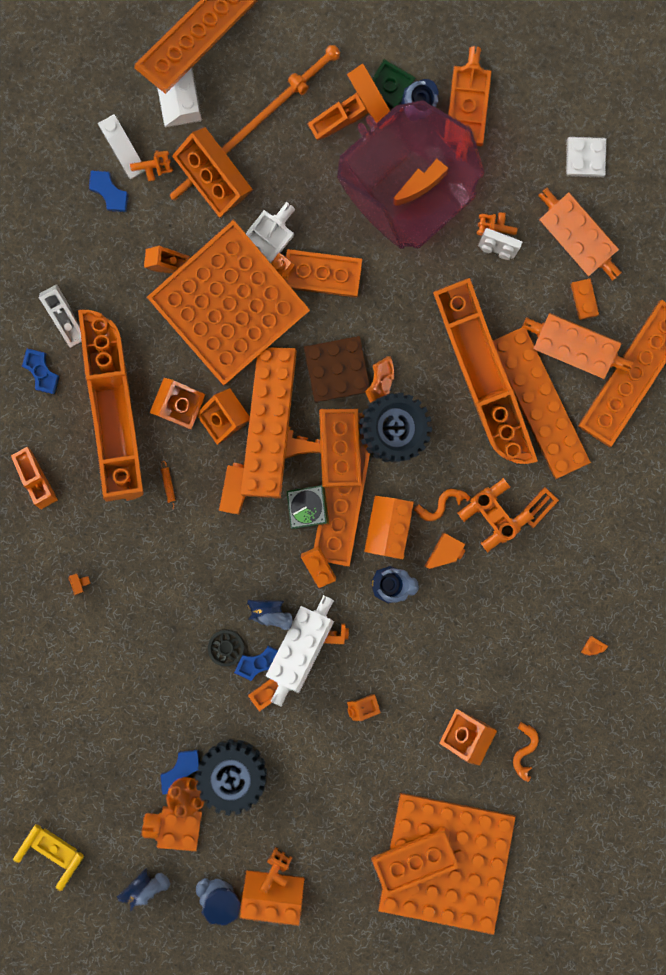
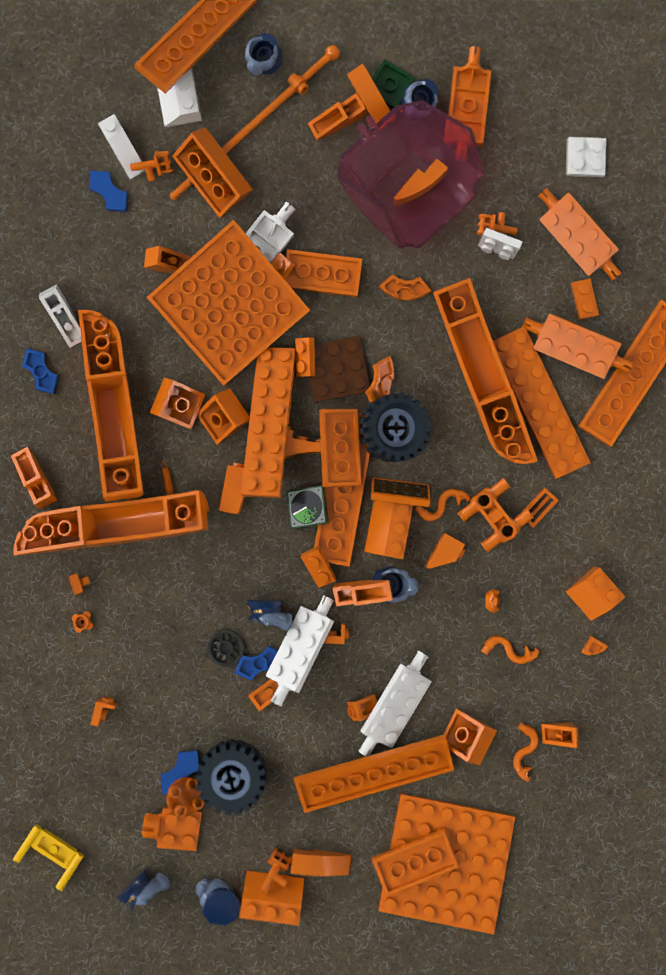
none -> orange slope [14,490,210,556]
none -> orange plate [72,611,94,633]
none -> orange bracket [90,697,118,726]
none -> piece [245,33,282,76]
none -> orange slope [290,848,352,876]
none -> orange plate [294,734,454,813]
none -> orange plate [295,337,315,377]
none -> orange slope [333,580,393,606]
none -> white plate [358,651,432,757]
none -> tile [371,477,430,507]
none -> orange tile [379,274,432,300]
none -> orange animal [481,636,539,664]
none -> orange plate [485,589,500,613]
none -> orange slope [541,722,579,748]
none -> orange slope [565,567,625,621]

